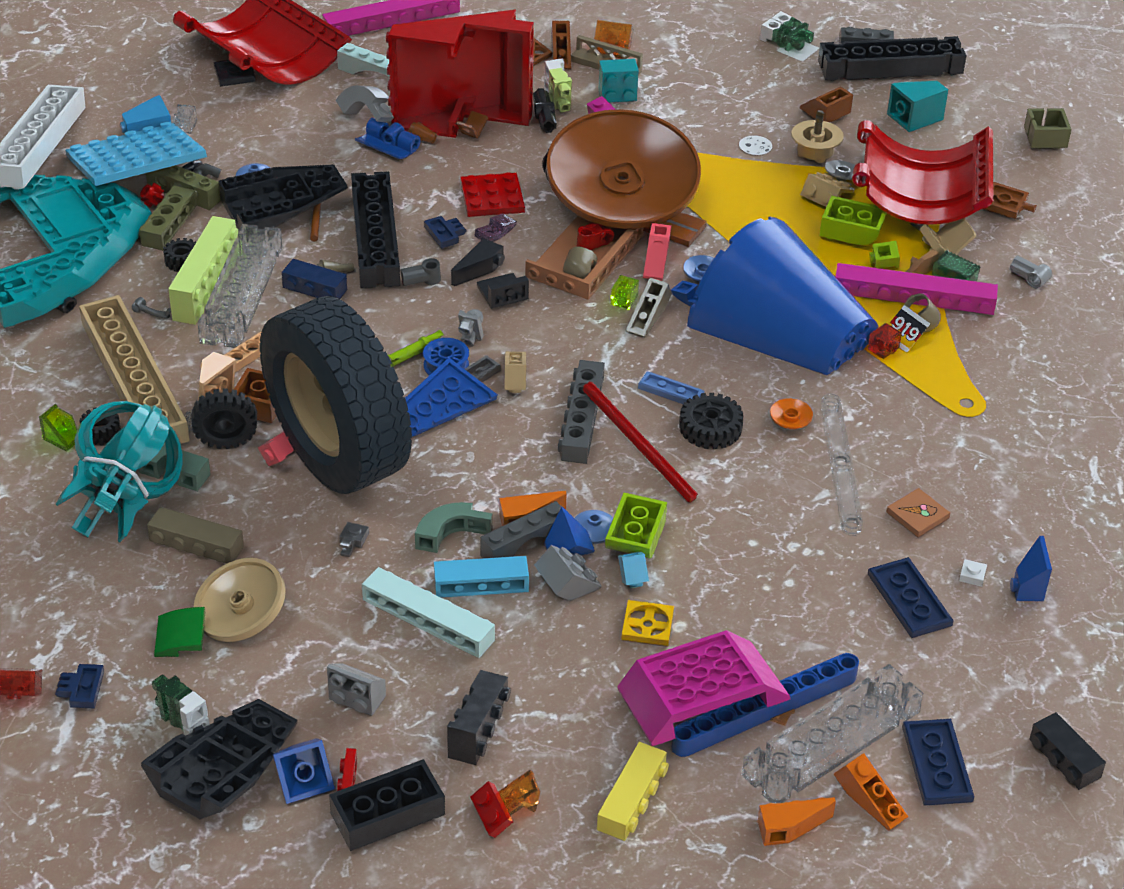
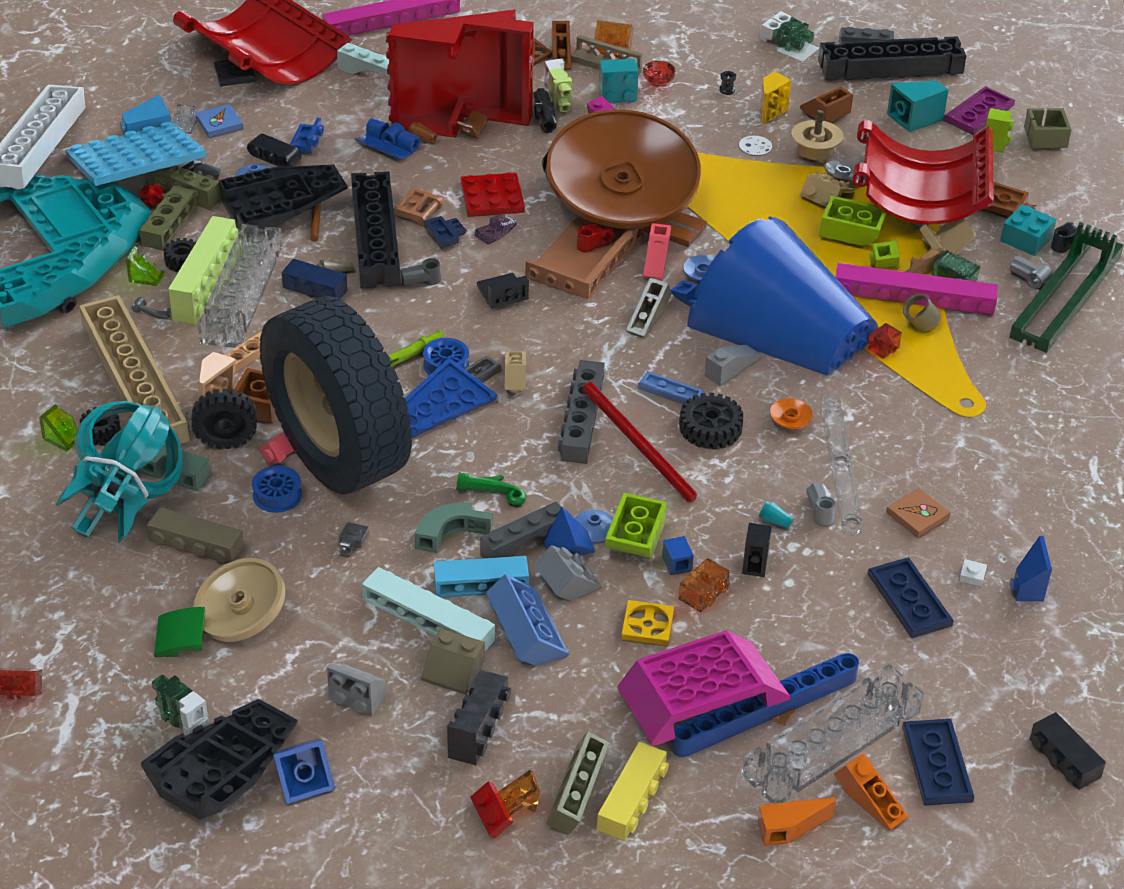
dark blue hinge [55,664,104,709] -> none
black brick [329,759,445,851] -> none
light grey arch [336,85,394,122] -> none
red plate [337,748,357,791] -> none
black slope [451,238,505,286] -> none
light grey hips [458,309,484,346] -> none
orange slope [499,491,567,526] -> none
dark tan helmet [563,247,597,279] -> none
clear neon green brick [611,275,639,310] -> none
medium azure brick [618,552,649,588] -> none
sticker [881,305,930,352] -> none
none -> clear neon green slope [126,246,165,286]
none -> medium blue tile [195,104,243,137]
none -> black beam [247,133,302,167]
none -> blue wheel [252,466,302,513]
none -> blue bracket [290,117,324,154]
none -> nougat plate [395,188,444,226]
none -> dark tan slope [421,628,485,695]
none -> green plant [456,472,527,506]
none -> medium blue slope [486,574,569,666]
none -> olive brick [546,731,610,836]
none -> clear red piece [643,61,676,87]
none -> blue brick [662,536,694,575]
none -> clear orange brick [678,558,730,612]
none -> light grey slope [705,345,762,386]
none -> black bush [719,71,737,95]
none -> black brick [742,523,772,577]
none -> teal cone [759,501,794,529]
none -> yellow slope [760,71,791,124]
none -> light grey piece [806,482,836,526]
none -> magenta tile [943,86,1015,135]
none -> lime brick [986,108,1014,153]
none -> teal brick [1000,204,1057,256]
none -> dark green piece [1009,221,1124,353]
none -> black piece [1051,221,1085,253]

